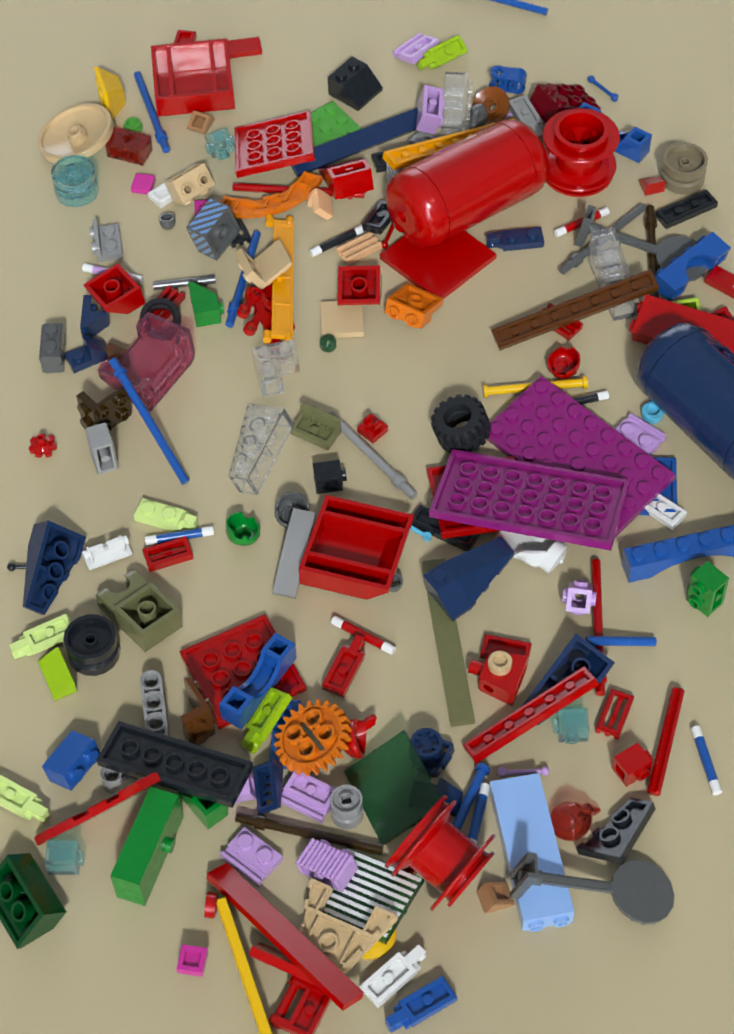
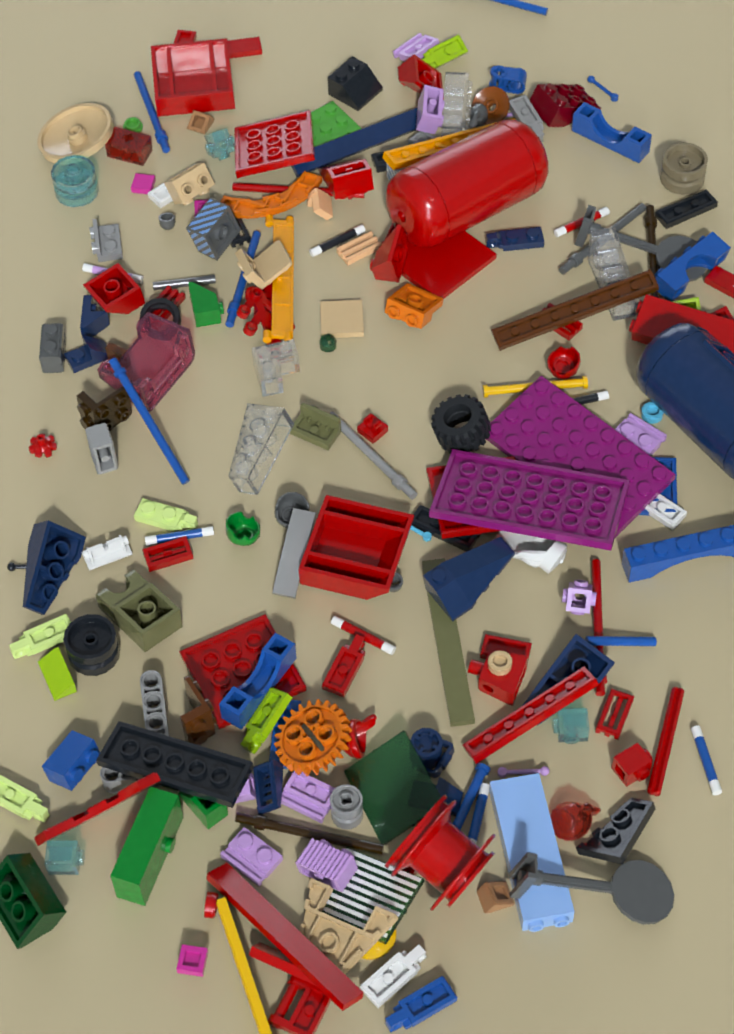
yellow slope [93,67,126,119] -> none
black brick [313,460,347,494] -> none
red slope [337,265,382,305] -> none
black hinge [362,200,391,235] -> none
red wheel [542,108,620,197] -> none
red slope [639,176,666,196] -> none
green brick [686,561,729,617] -> none
none -> red slope [370,225,410,283]
none -> red slope [398,54,444,101]

